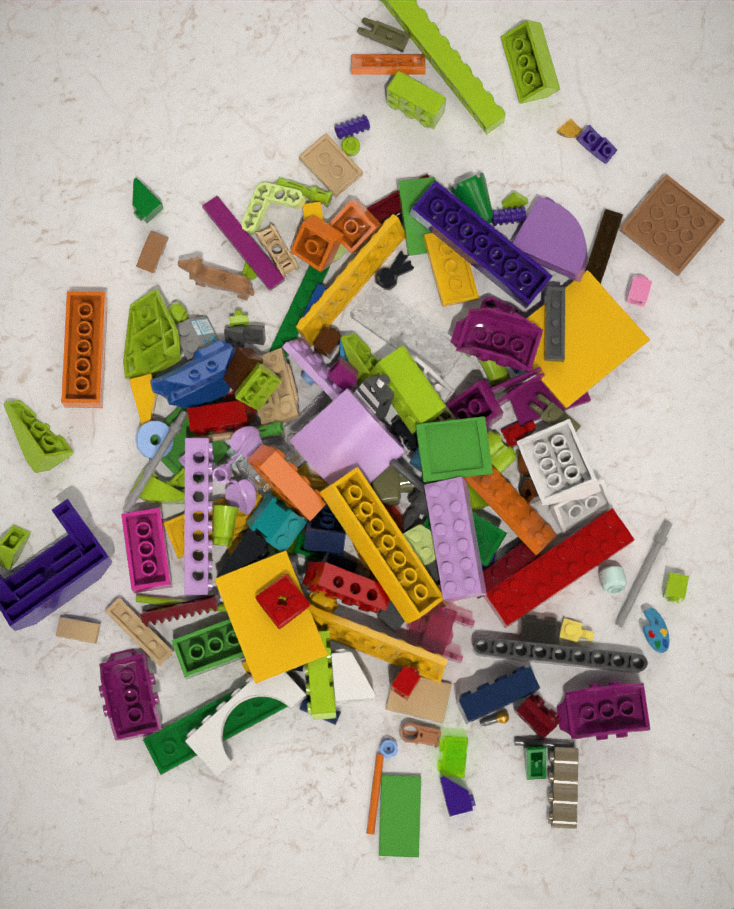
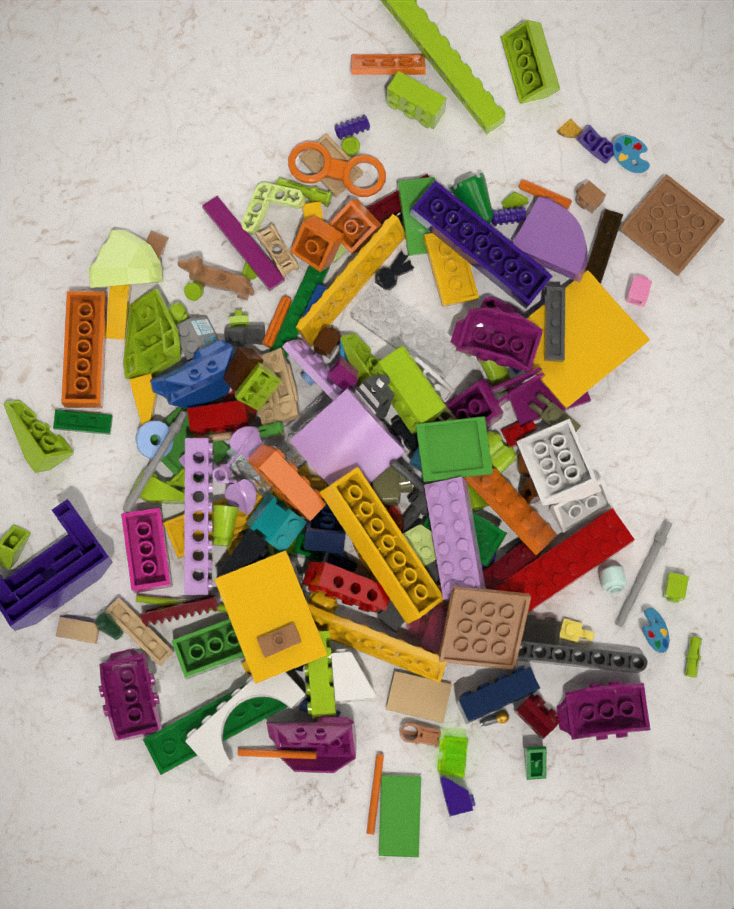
green slope [132,178,163,223] -> none
red brick [255,574,310,629] -> none
olive hinge [357,17,410,53] -> none
light blue plate [379,738,398,758] -> none
red brick [391,666,421,700] -> none
dark grey bar [514,738,574,748] -> none
dark tan brick [548,747,579,829] -> none
none -> green tile [53,410,113,435]
none -> yellowish green brick [89,230,163,288]
none -> clear green cone [95,613,123,640]
none -> yellow slope [106,285,132,340]
none -> lime tile [184,281,204,301]
none -> orange bar [238,748,317,759]
none -> medium nougat plate [257,623,301,658]
none -> orange axle [262,296,292,348]
none -> magenta slope [266,716,357,773]
none -> orange bar [288,141,386,197]
none -> medium nougat plate [438,586,531,670]
none -> orange axle [519,179,572,209]
none -> medium nougat brick [575,181,606,214]
none -> dark azure piece [613,135,650,173]
none -> lime pin [684,637,702,678]

